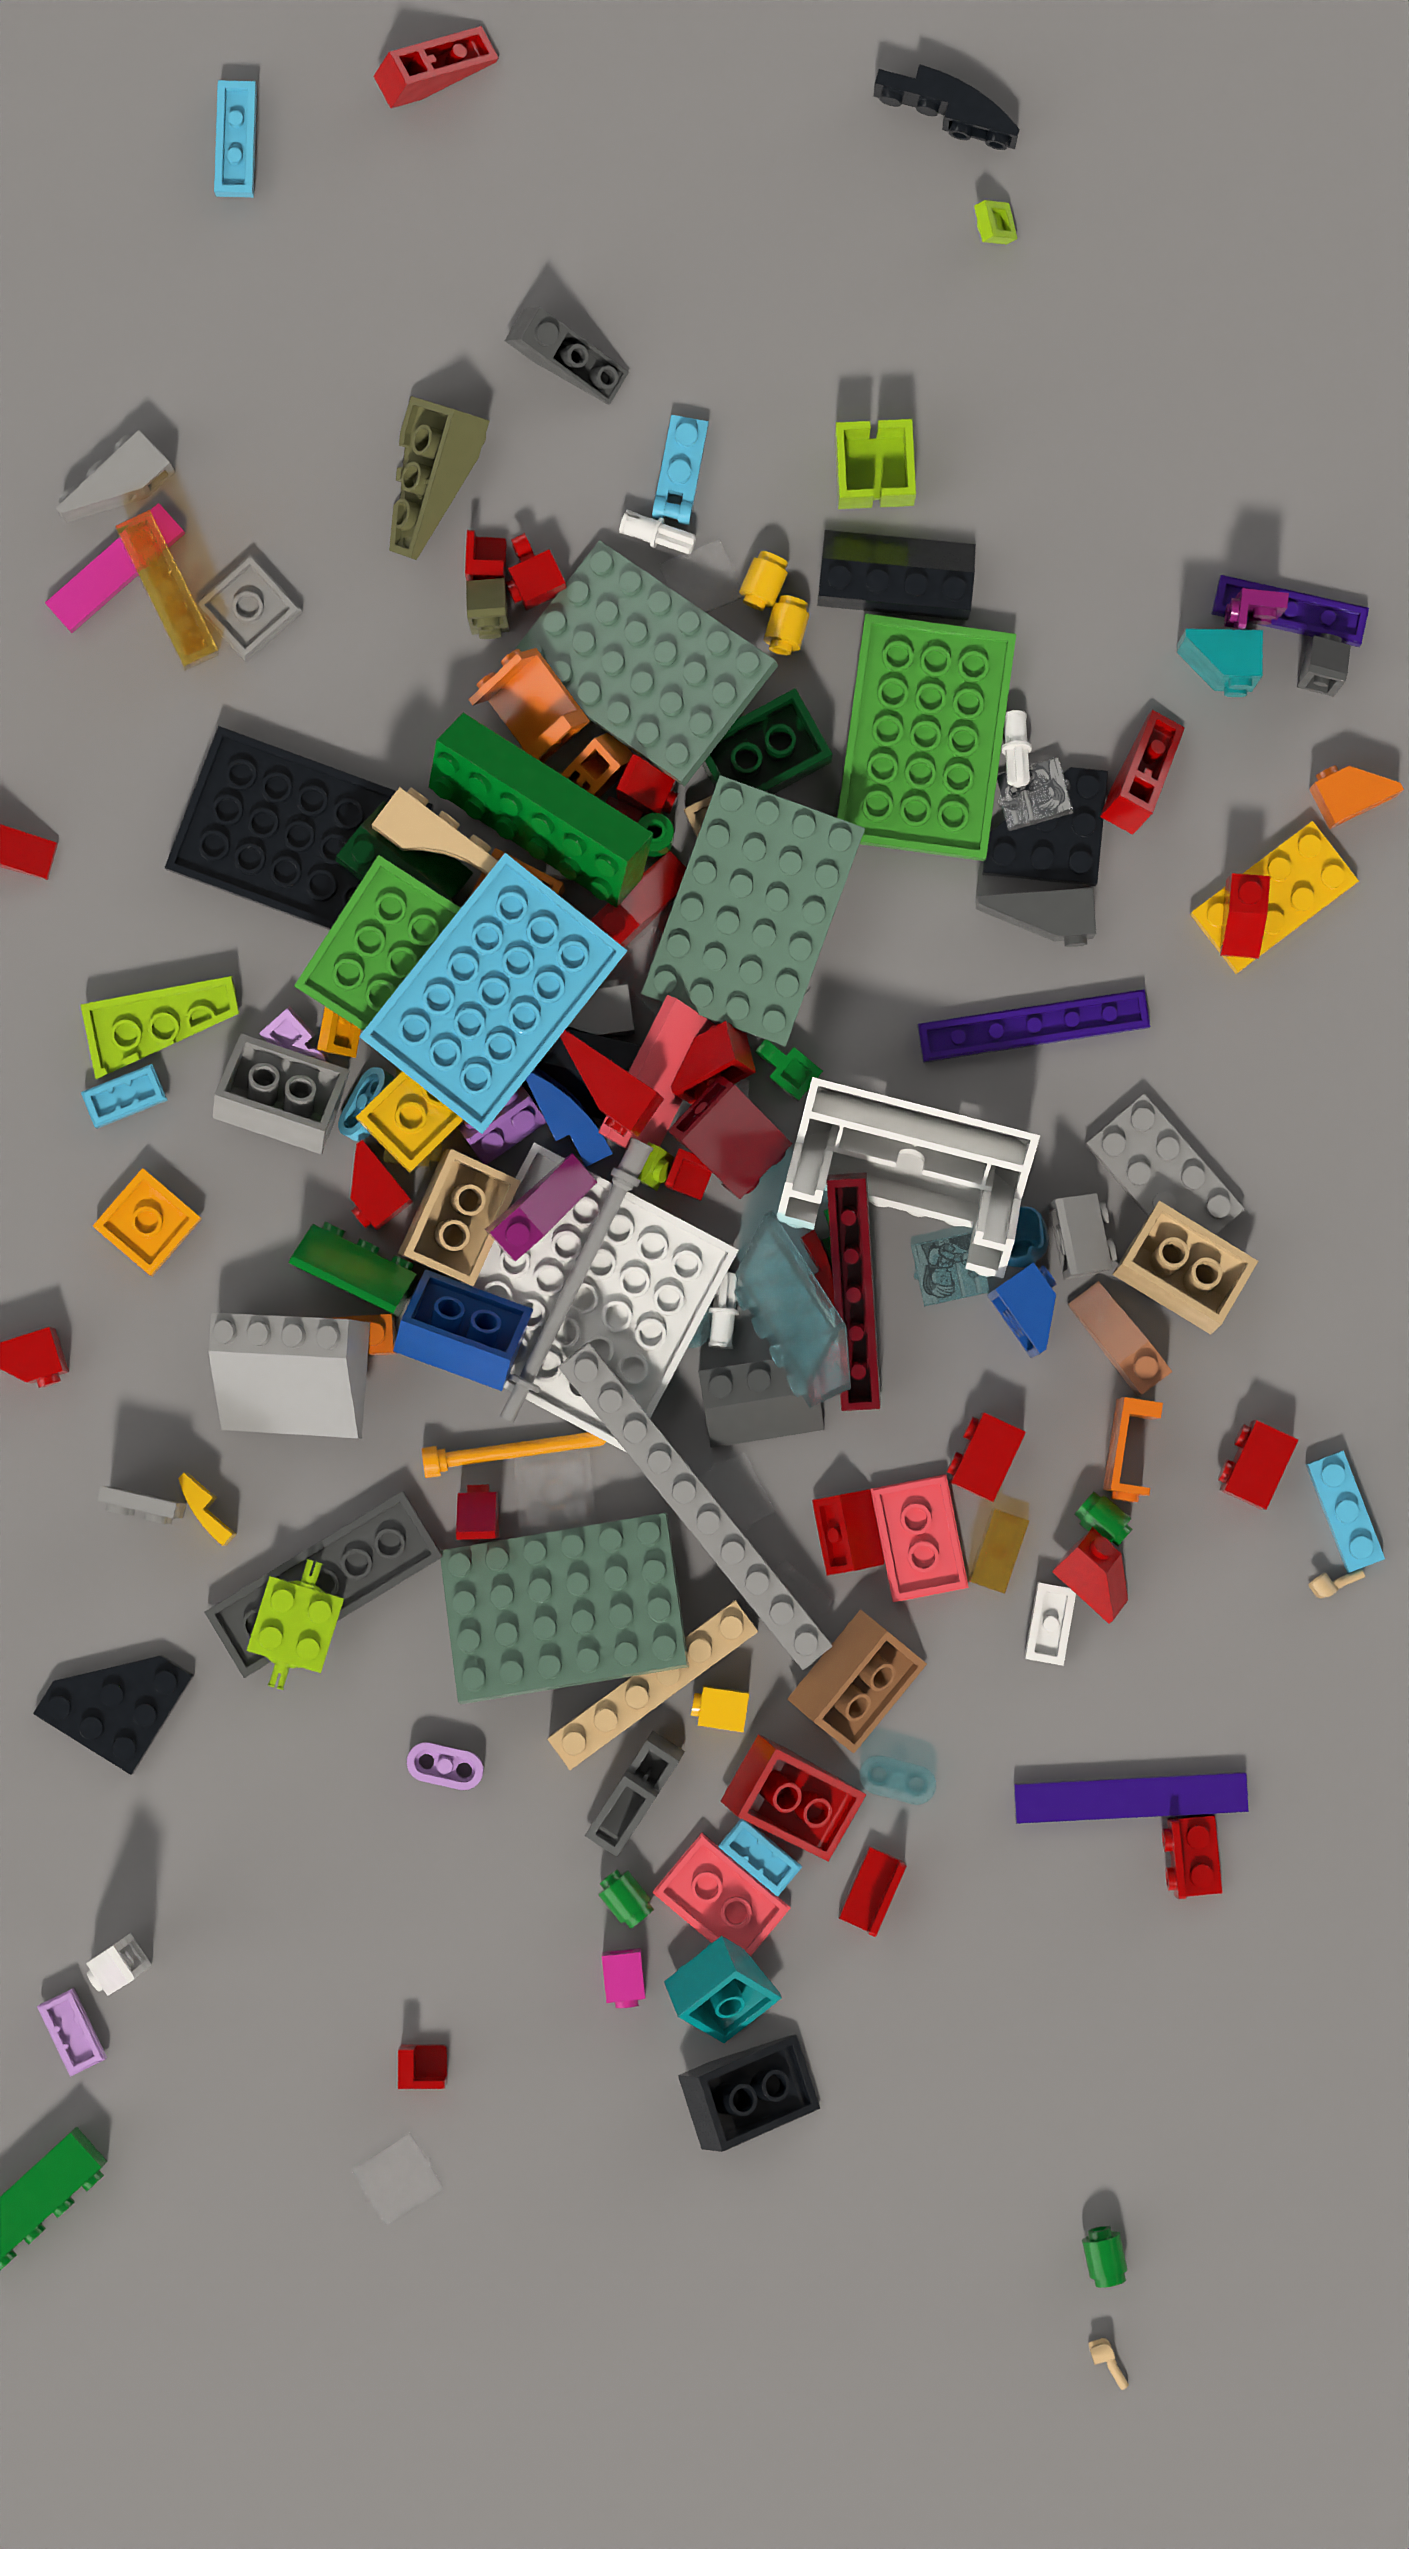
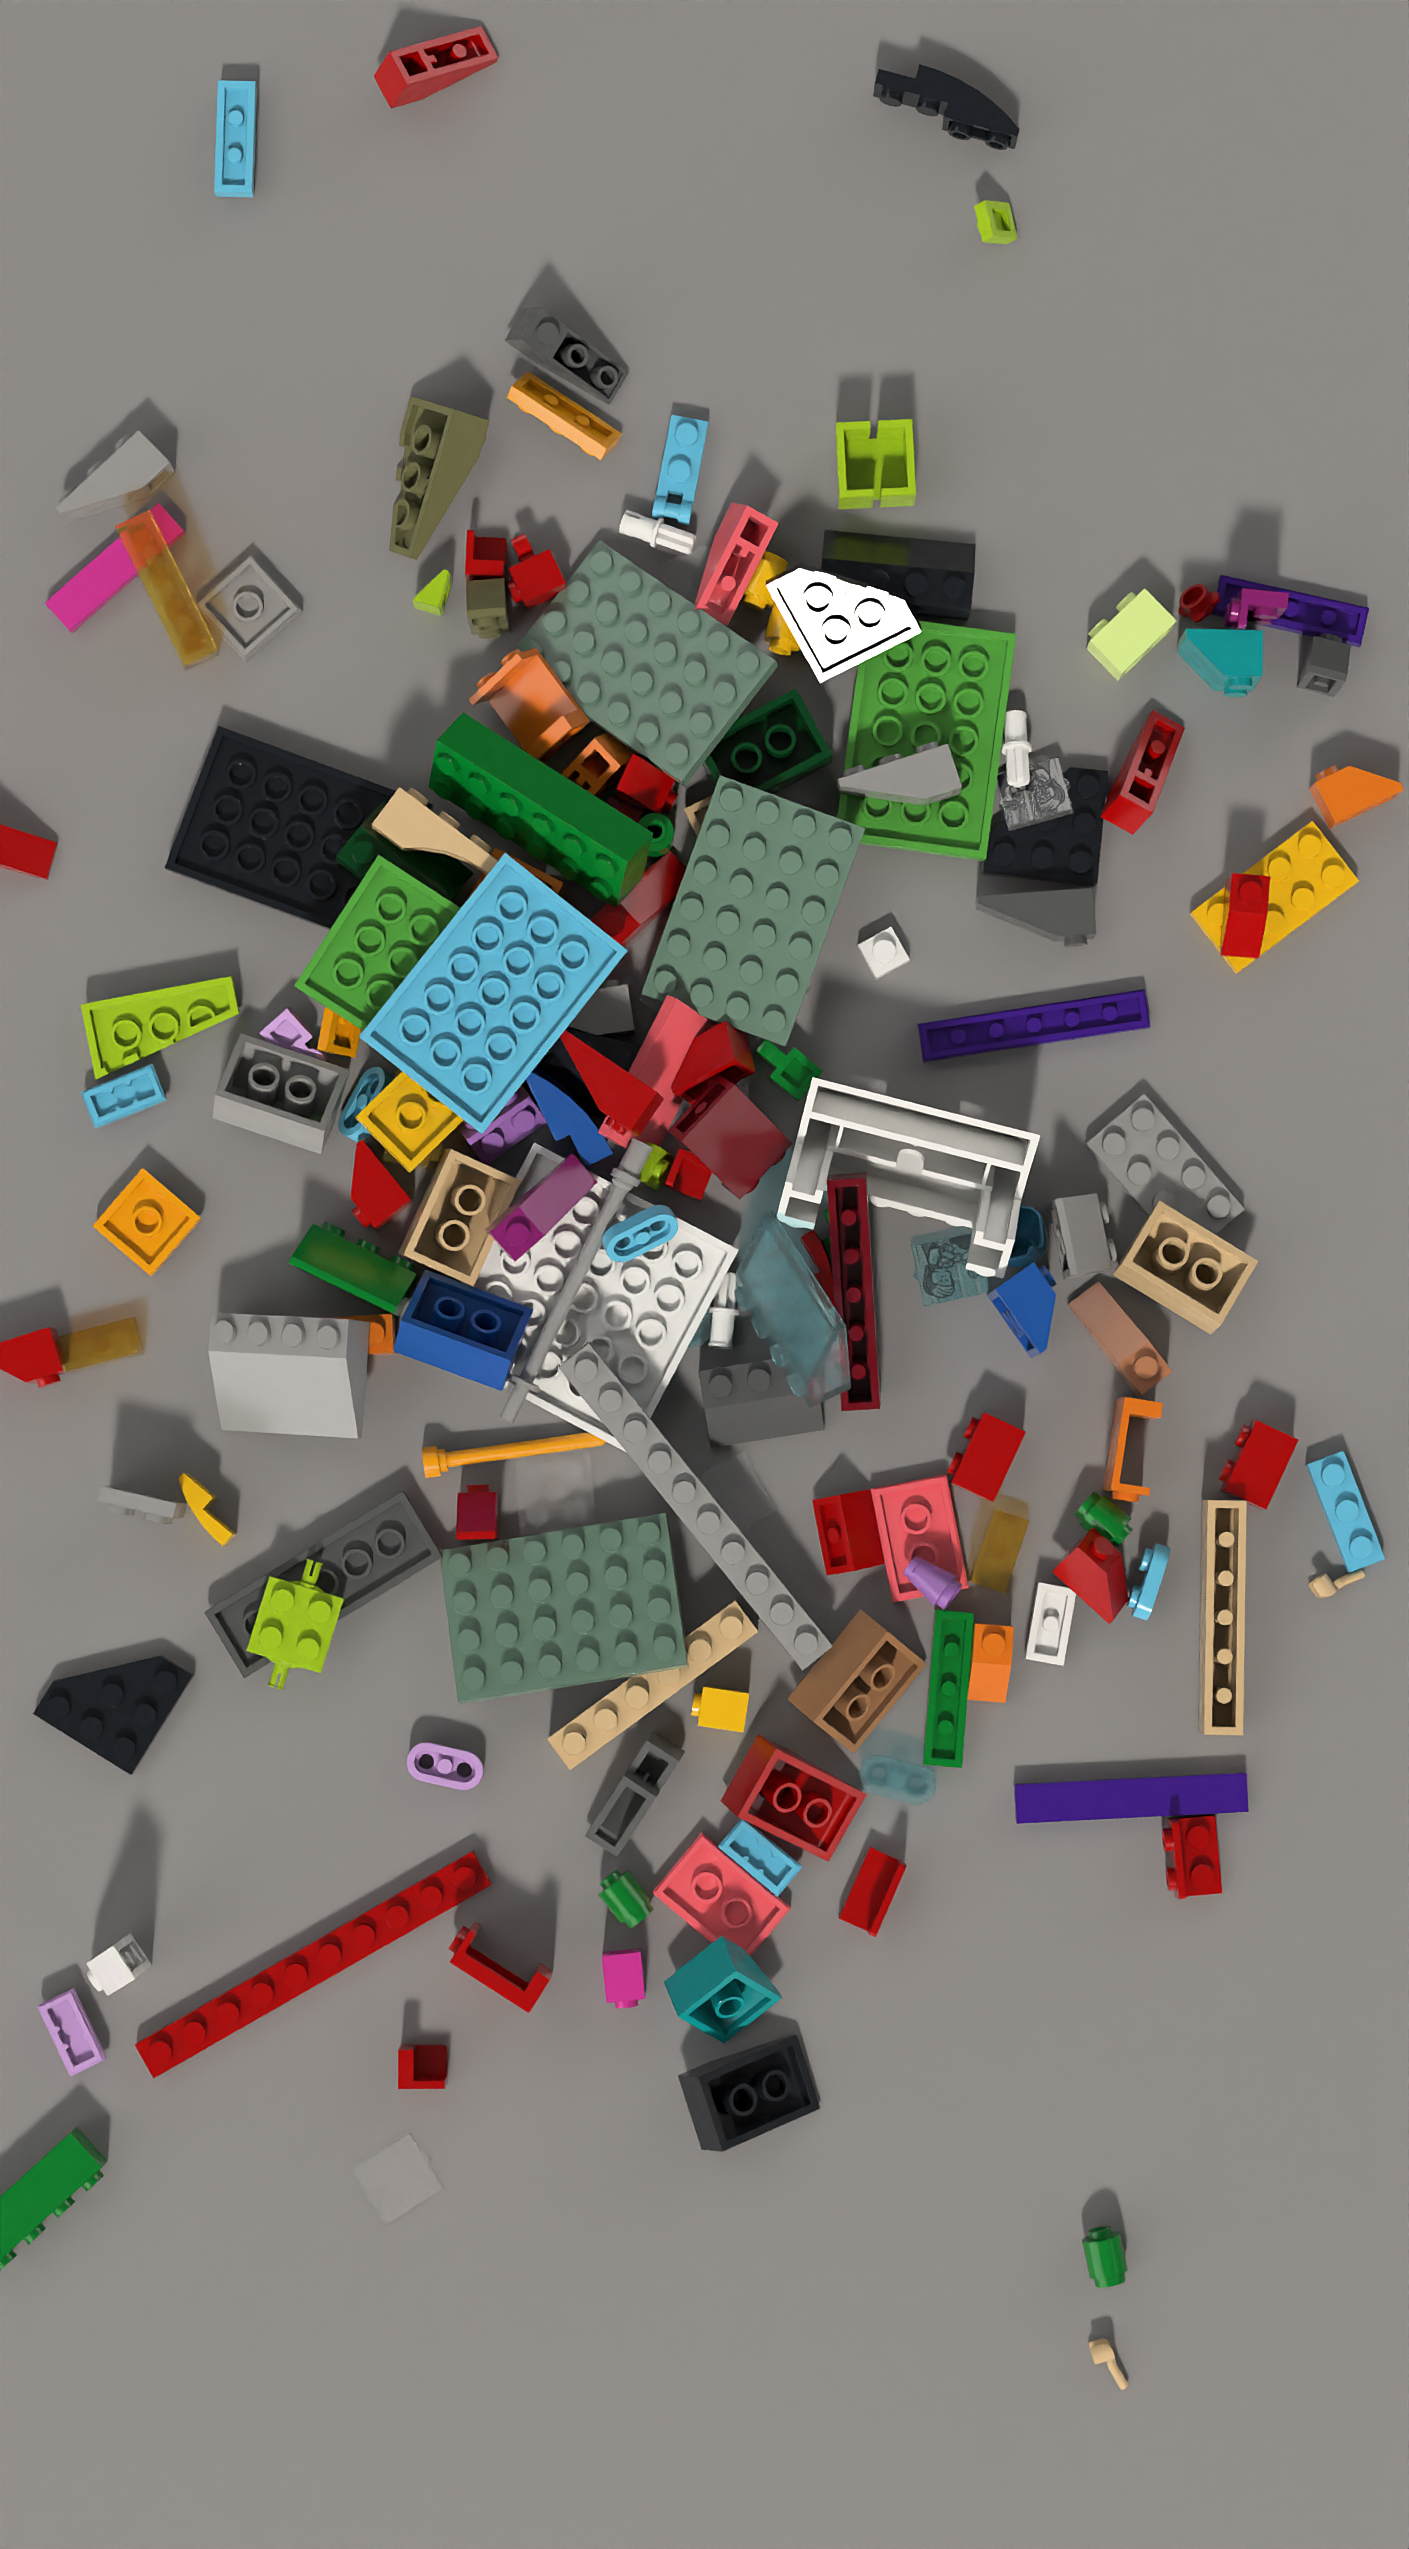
none -> clear yellow panel [59,1317,145,1374]
none -> red plate [135,1850,492,2079]
none -> lime slope [412,569,453,616]
none -> red panel [448,1921,553,2013]
none -> light orange plate [506,371,622,460]
none -> medium azure plate [602,1205,678,1262]
none -> coral slope [694,502,779,627]
none -> plate [766,563,922,683]
none -> light grey slope [837,742,962,806]
none -> white plate [857,927,910,980]
none -> medium lavender cone [903,1556,963,1610]
none -> green plate [923,1609,974,1768]
none -> orange slope [967,1622,1014,1703]
none -> yellowish green brick [1086,588,1177,681]
none -> medium azure plate [1127,1542,1170,1621]
none -> red plate [1178,584,1220,623]
none -> tan brick [1198,1500,1247,1735]

